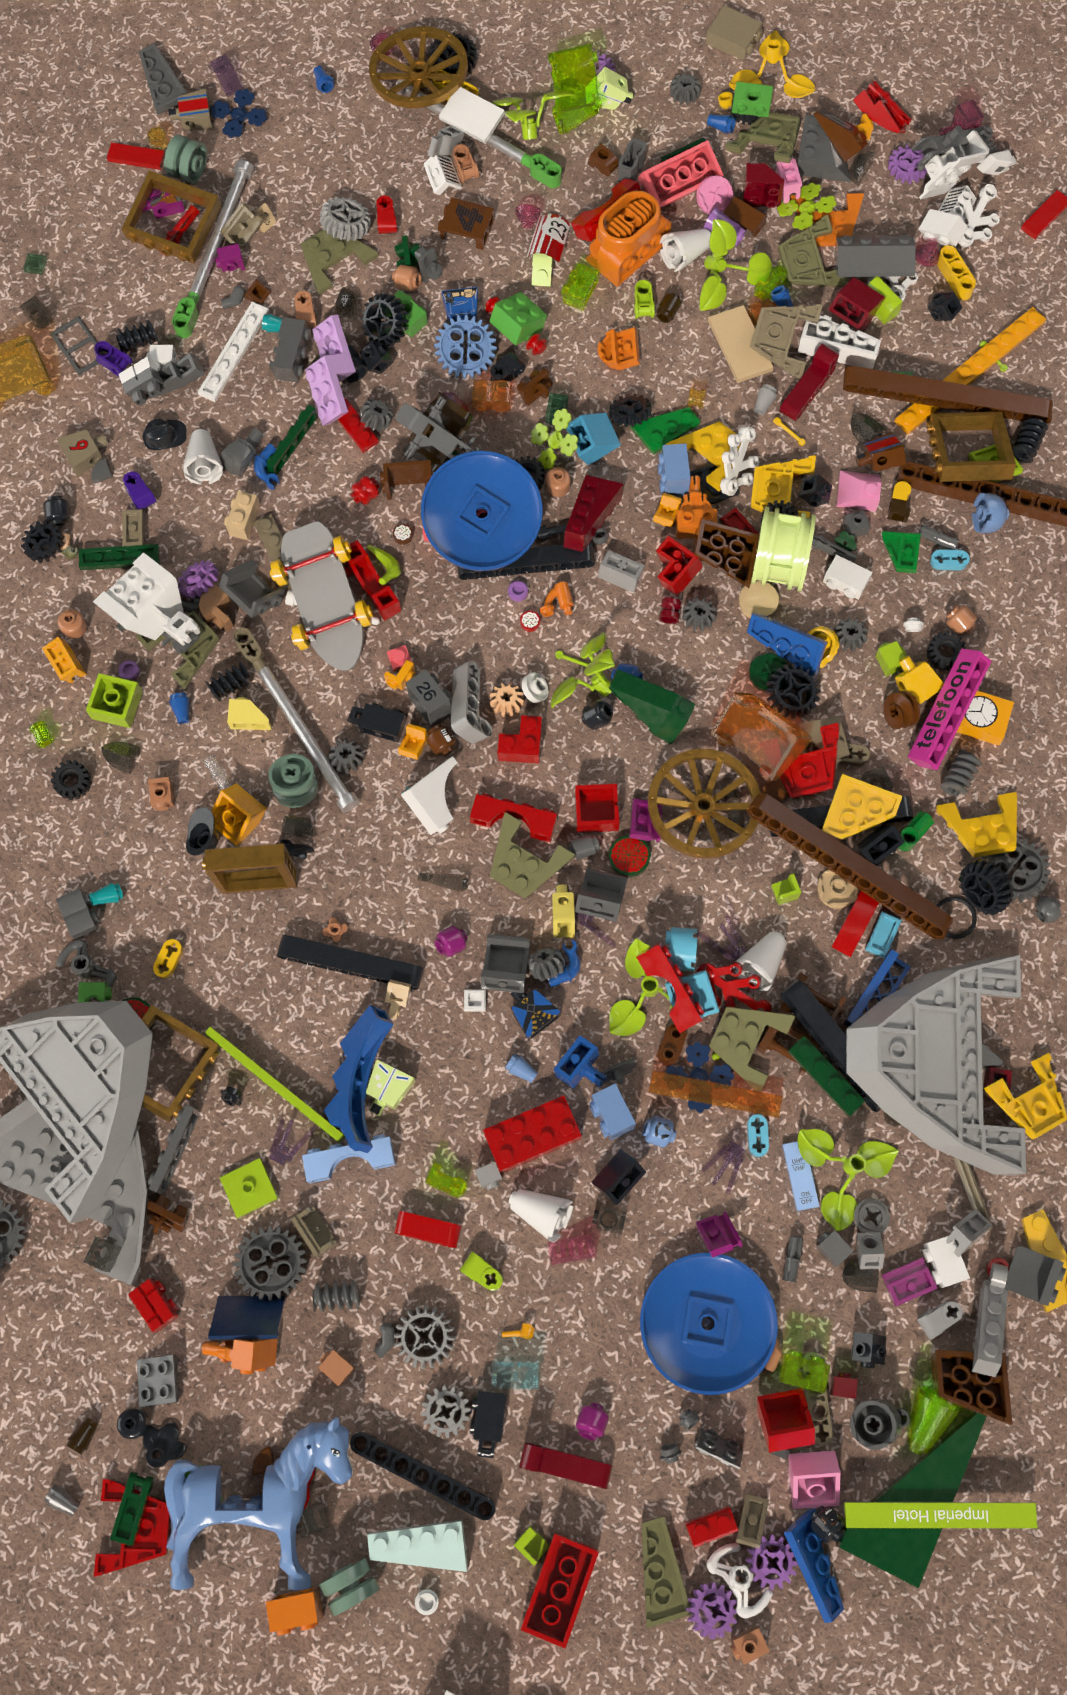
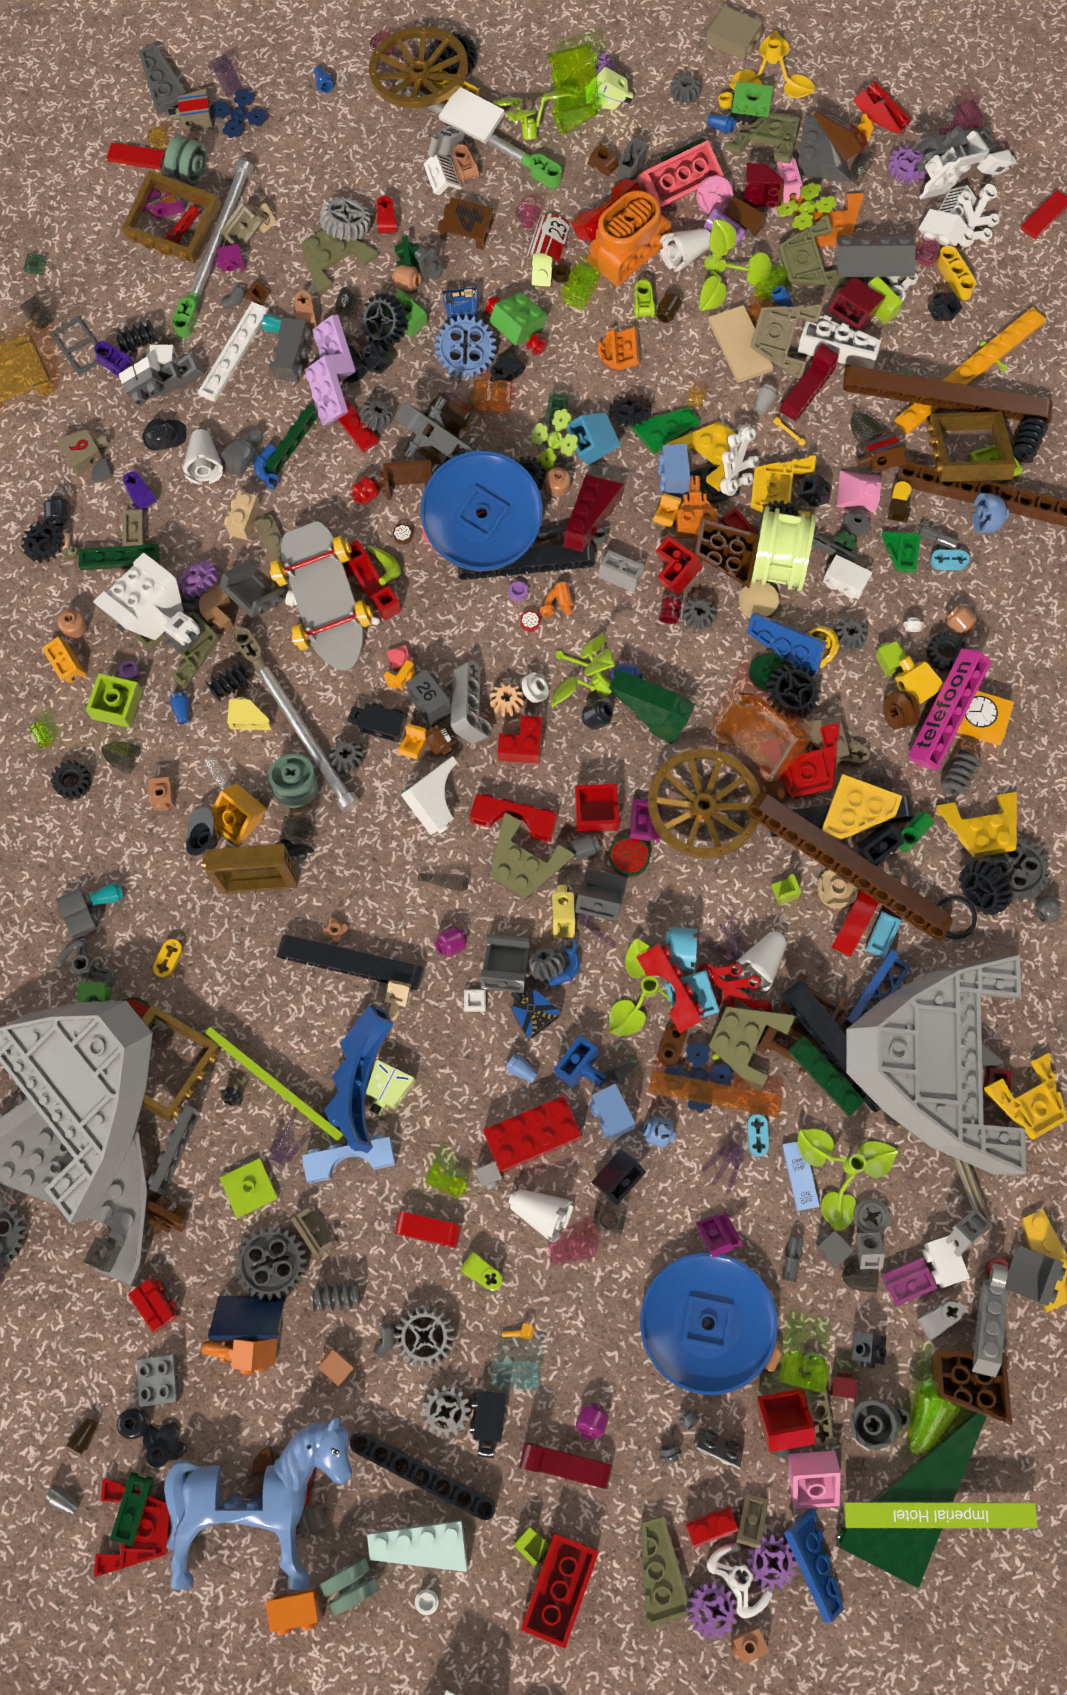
reddish brown hips [517,368,553,406] -> none
black head [810,1505,846,1543] -> none
none -> dark brown plate [552,264,571,283]

